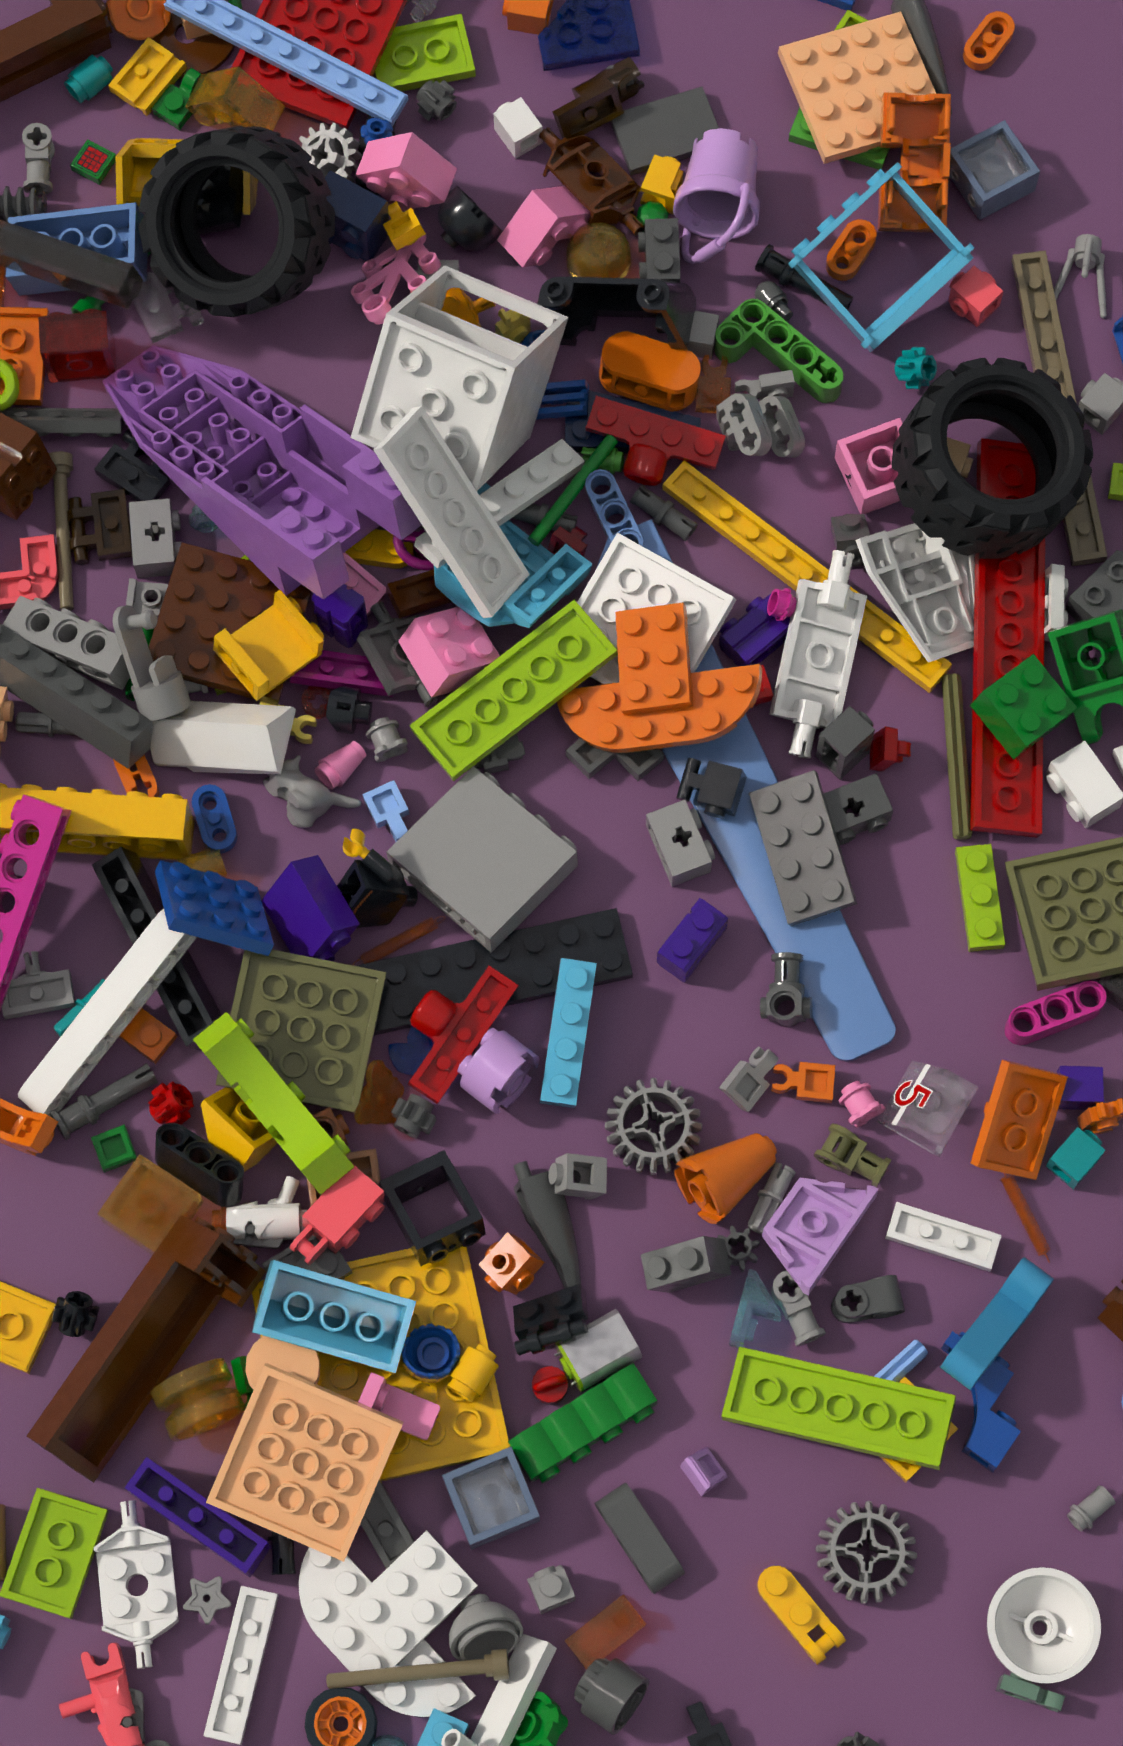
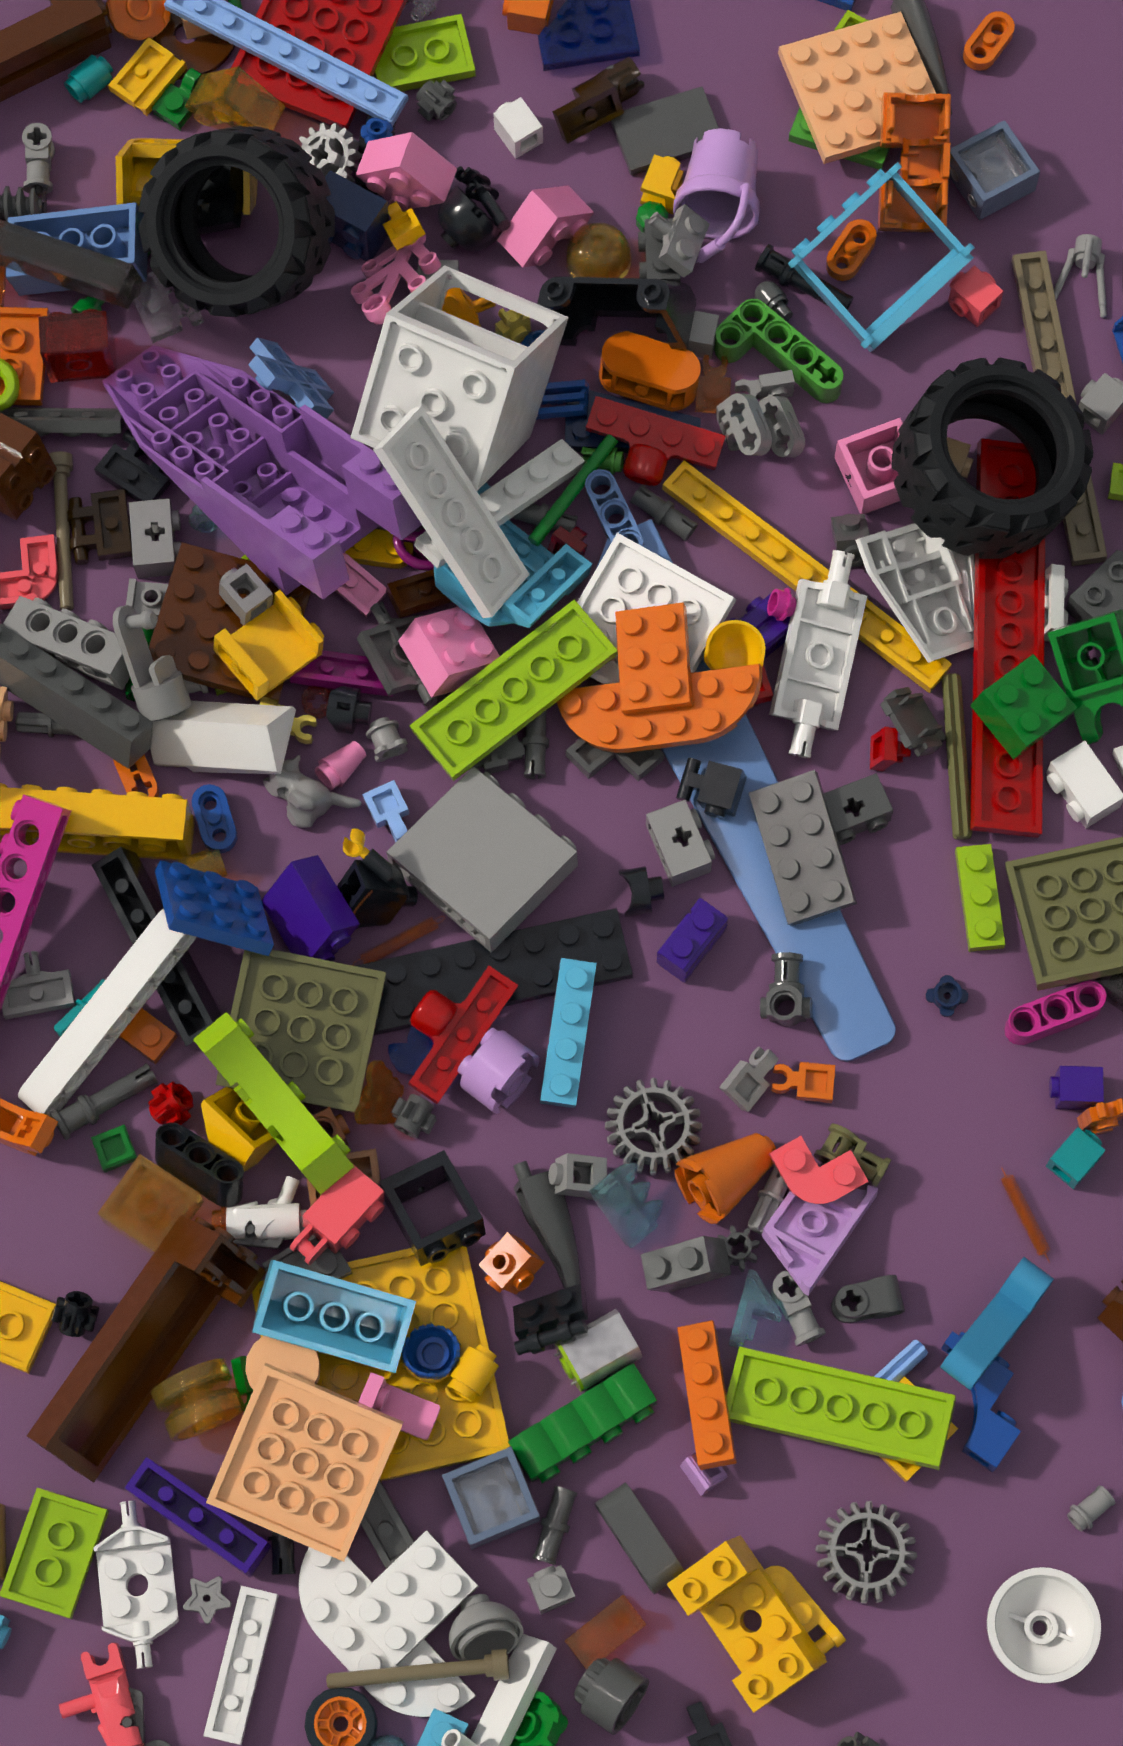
tile [70,139,116,185] -> none
dark purple brick [311,584,368,648] -> none
red tile [532,1366,568,1404] -> none
reddish brown plate [539,127,645,236] -> none
dark grey brick [816,706,875,780] -> none
bright pink brick [838,1081,886,1128] -> none
clear slope [877,1060,979,1157] -> none
white plate [885,1202,1001,1272] -> none
teal gear [895,347,937,389] -> none
orange plate [970,1059,1068,1180] -> none
sand green plate [995,1672,1065,1712] -> none
none -> light grey brick [219,564,273,626]
none -> medium blue plate [248,337,334,419]
none -> black piece [455,166,510,231]
none -> dark grey pin [522,710,549,779]
none -> dark grey pin [532,1486,578,1565]
none -> clear light blue plate [589,1163,663,1249]
none -> black piece [618,866,664,917]
none -> light grey plate [648,204,710,278]
none -> yellow plate [667,1535,827,1713]
none -> orange plate [677,1320,737,1470]
none -> yellow helmet [704,620,766,670]
none -> coral plate [769,1136,869,1204]
none -> dark grey piece [880,687,947,757]
none -> dark blue plate [926,975,969,1017]

